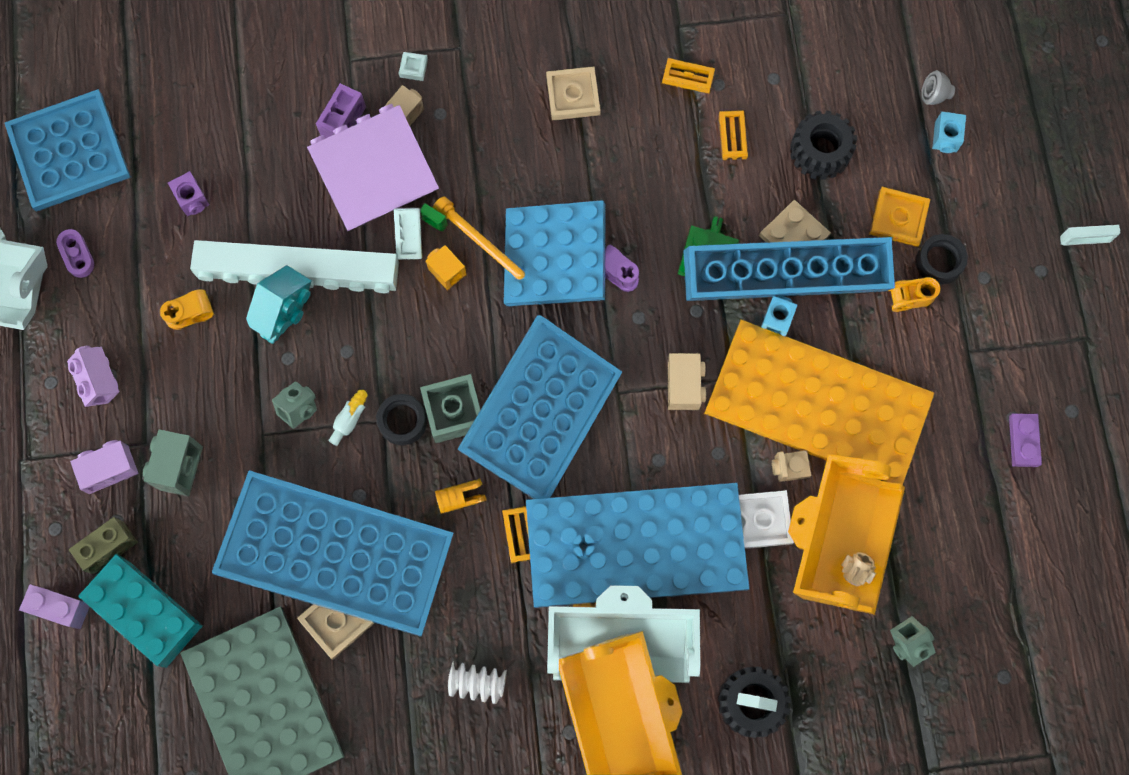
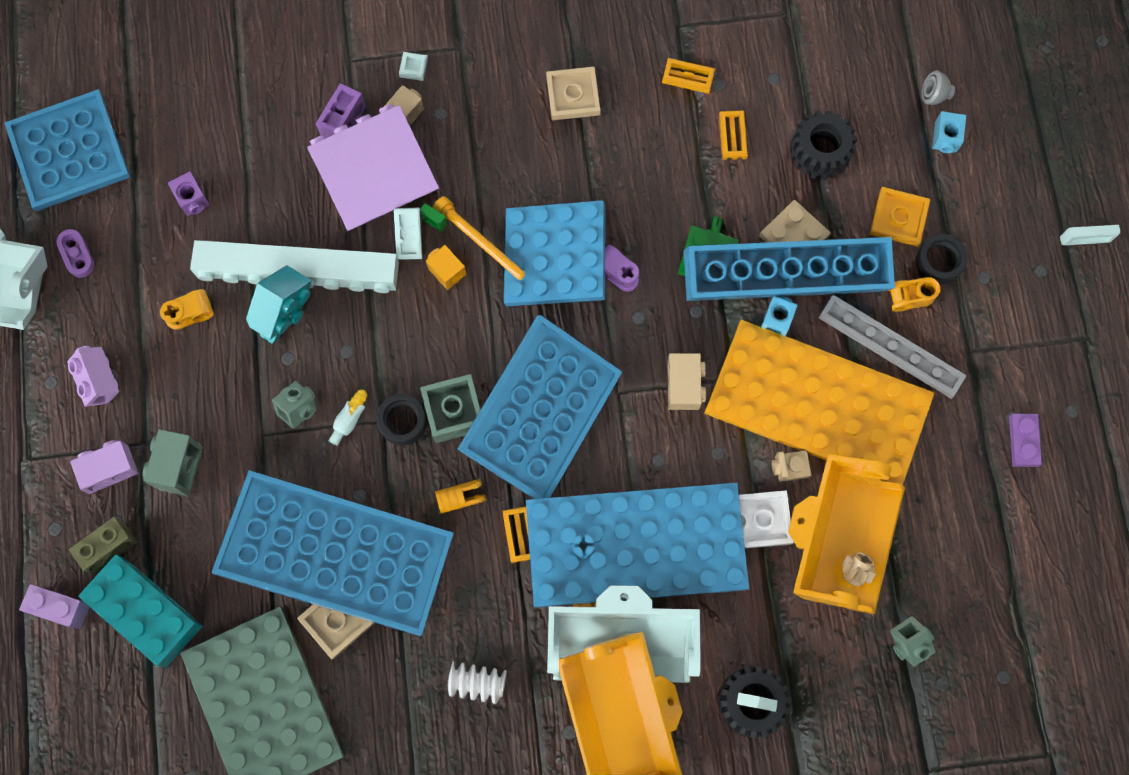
none -> light grey plate [819,295,967,399]

